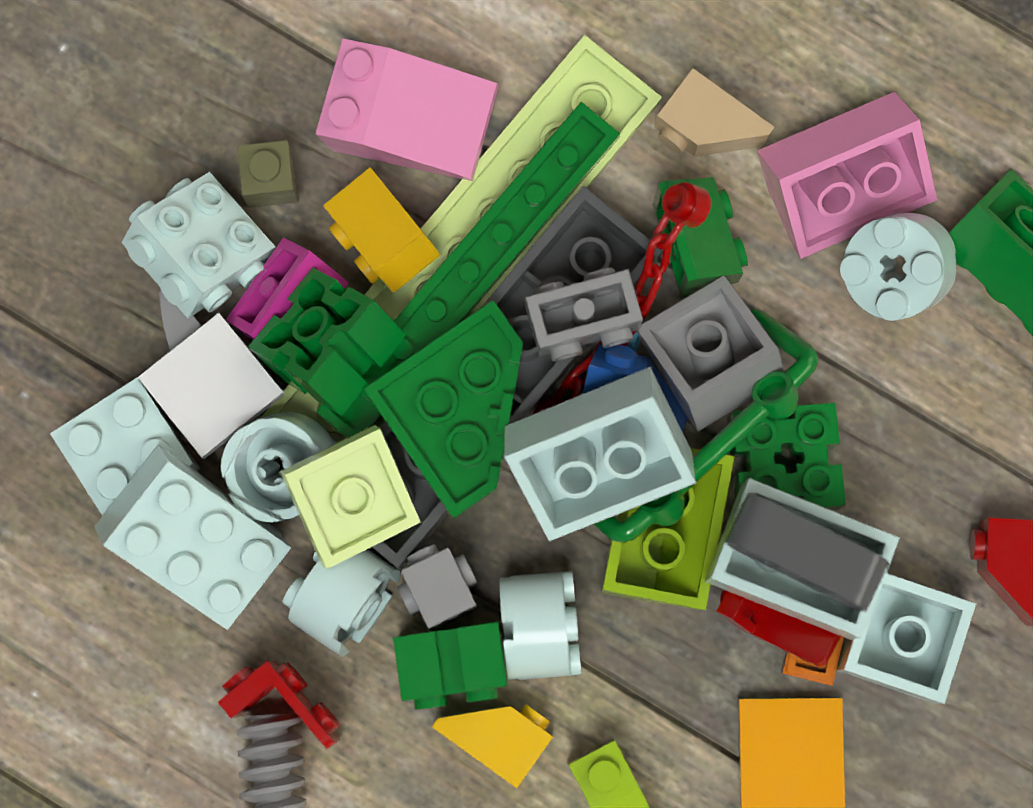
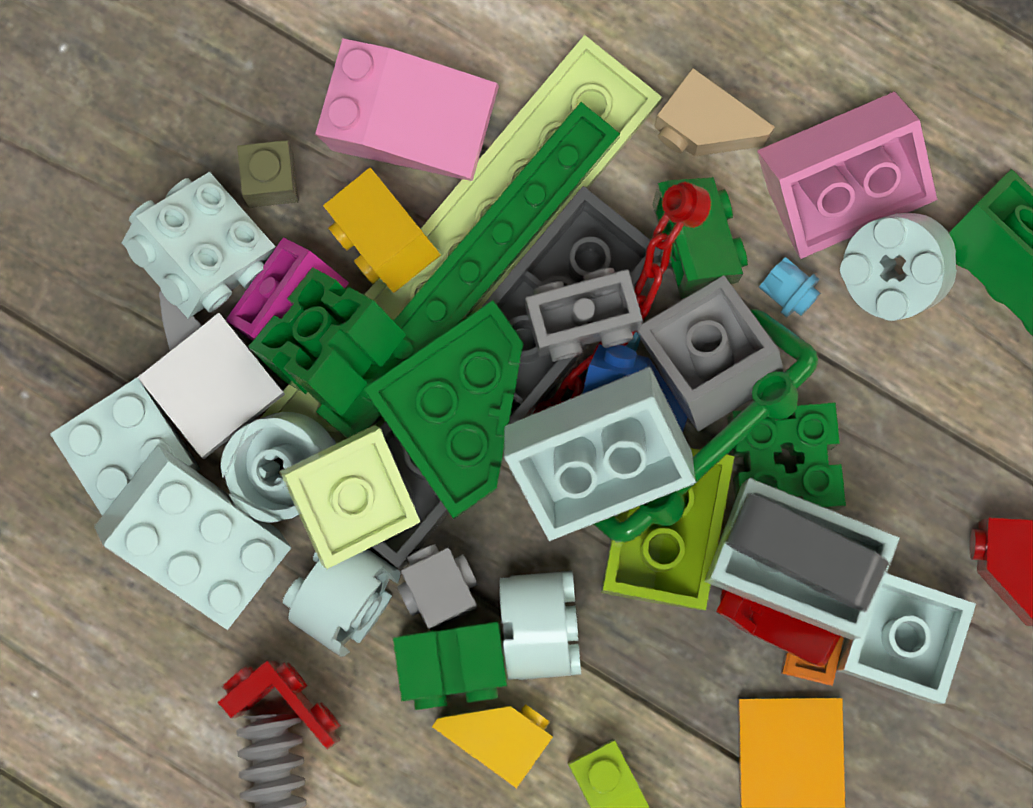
none -> medium azure hose [759,257,821,317]

